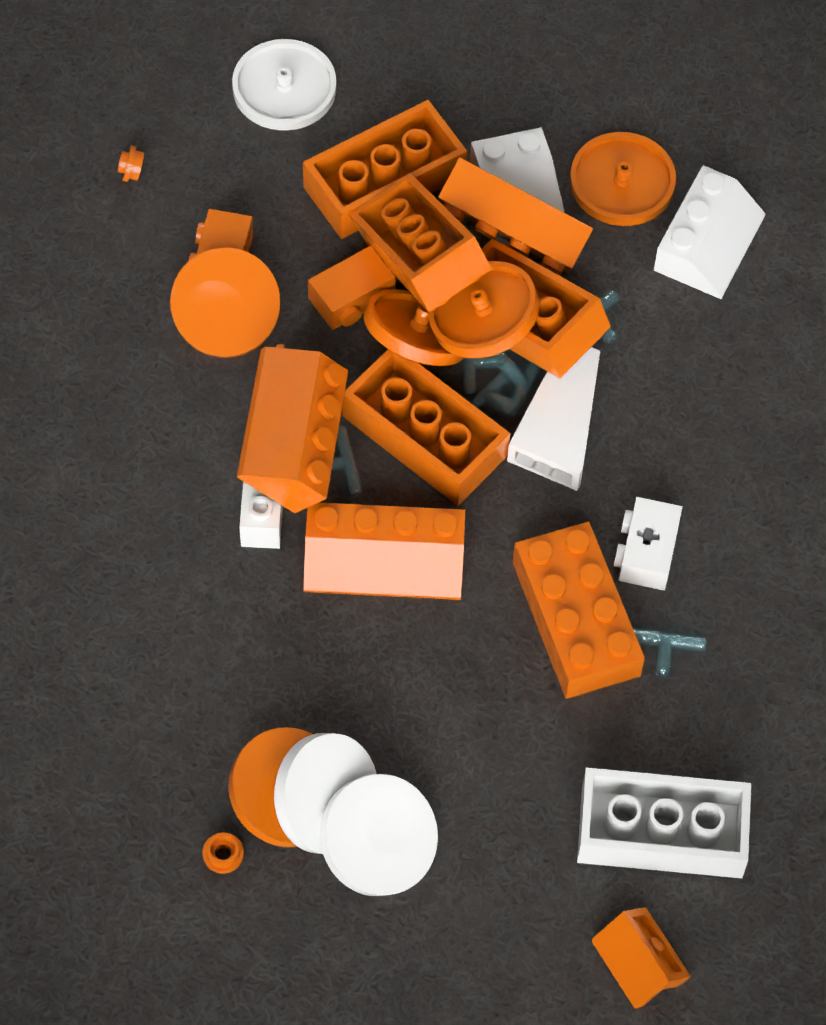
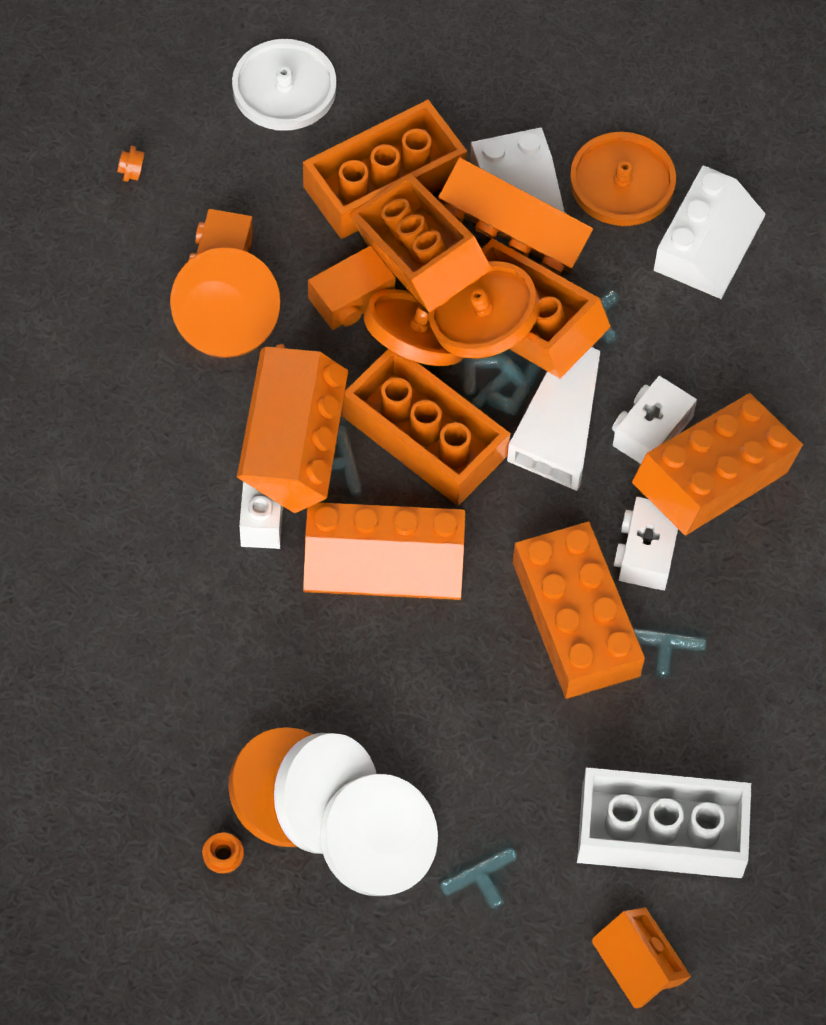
none -> clear light blue piece [439,846,517,910]
none -> white brick [612,376,697,464]
none -> orange brick [632,393,803,536]

